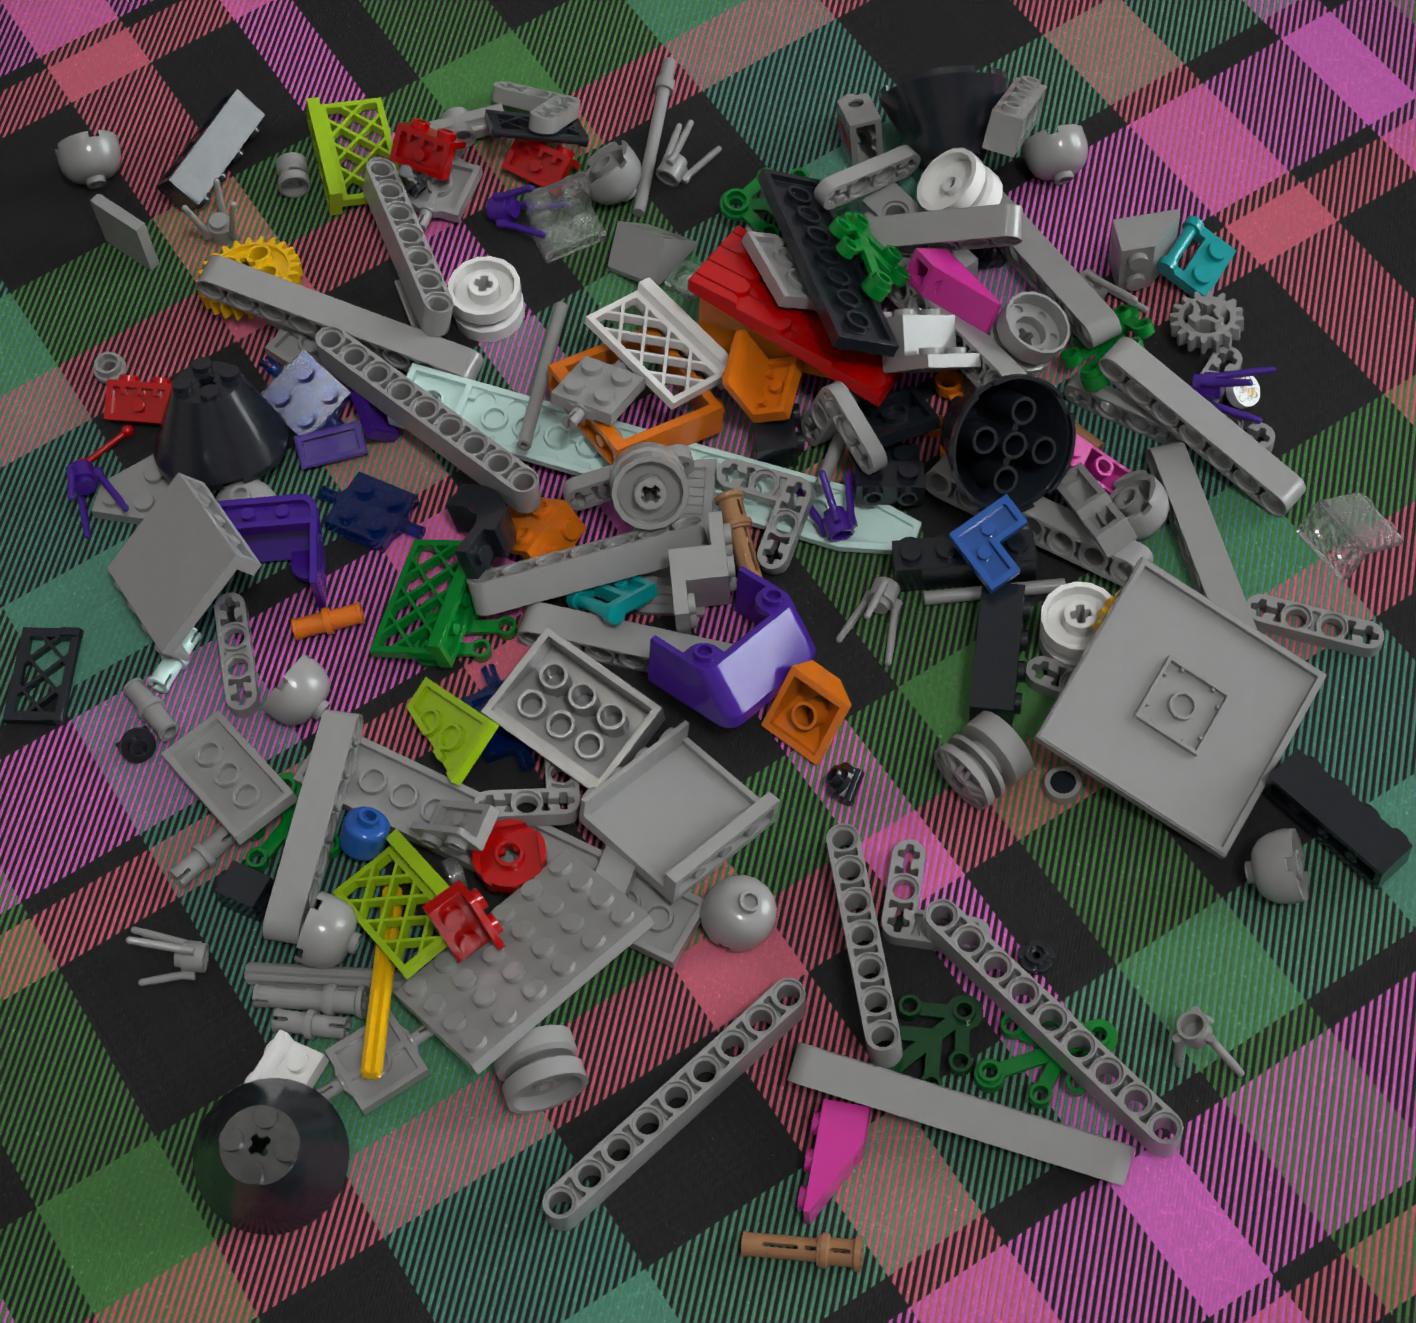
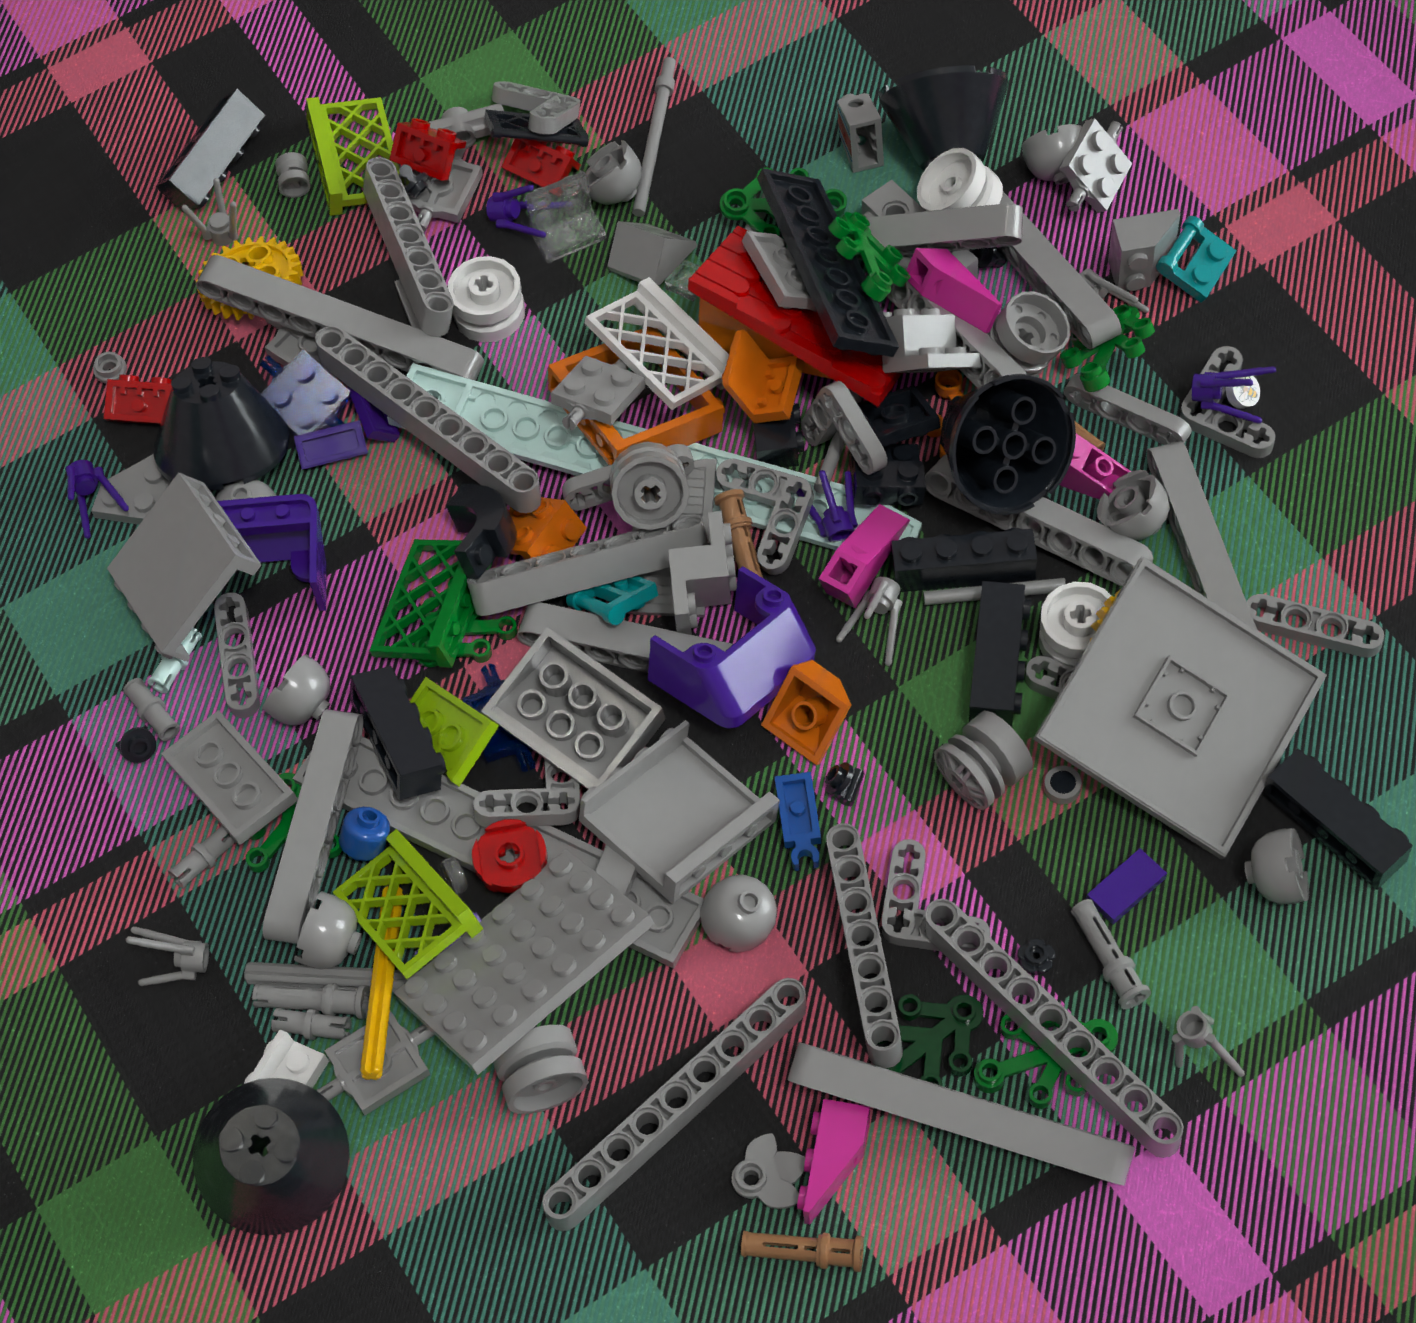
black window [2,627,84,726] -> none
light grey cylinder [55,130,121,189] -> none
red hinge [78,424,135,463] -> none
light grey tile [90,194,159,271] -> none
black brick [214,860,274,923] -> none
orange pin [291,602,365,641] -> none
clear blue plate [318,471,426,553] -> none
light grey bracket [410,799,500,853] -> none
red bracket [422,879,506,963] -> none
light grey piece [517,301,568,451] -> none
light grey plant [656,120,722,187] -> none
light grey beam [814,145,921,210] -> none
blue plate [948,494,1028,594] -> none
light grey brick [982,76,1047,157] -> none
light grey slope [1056,462,1138,557] -> none
light grey beam [1098,337,1306,517] -> none
light grey gear [1170,290,1244,354] -> none
clear bracket [1296,492,1404,580] -> none
none -> black brick [350,666,446,800]
none -> light grey plate [732,1133,805,1209]
none -> blue plate [775,772,821,871]
none -> dark pink slope [818,504,910,608]
none -> light grey plate [1059,118,1132,213]
none -> light grey pin [1071,899,1151,1009]
none -> dark purple tile [1086,848,1167,925]

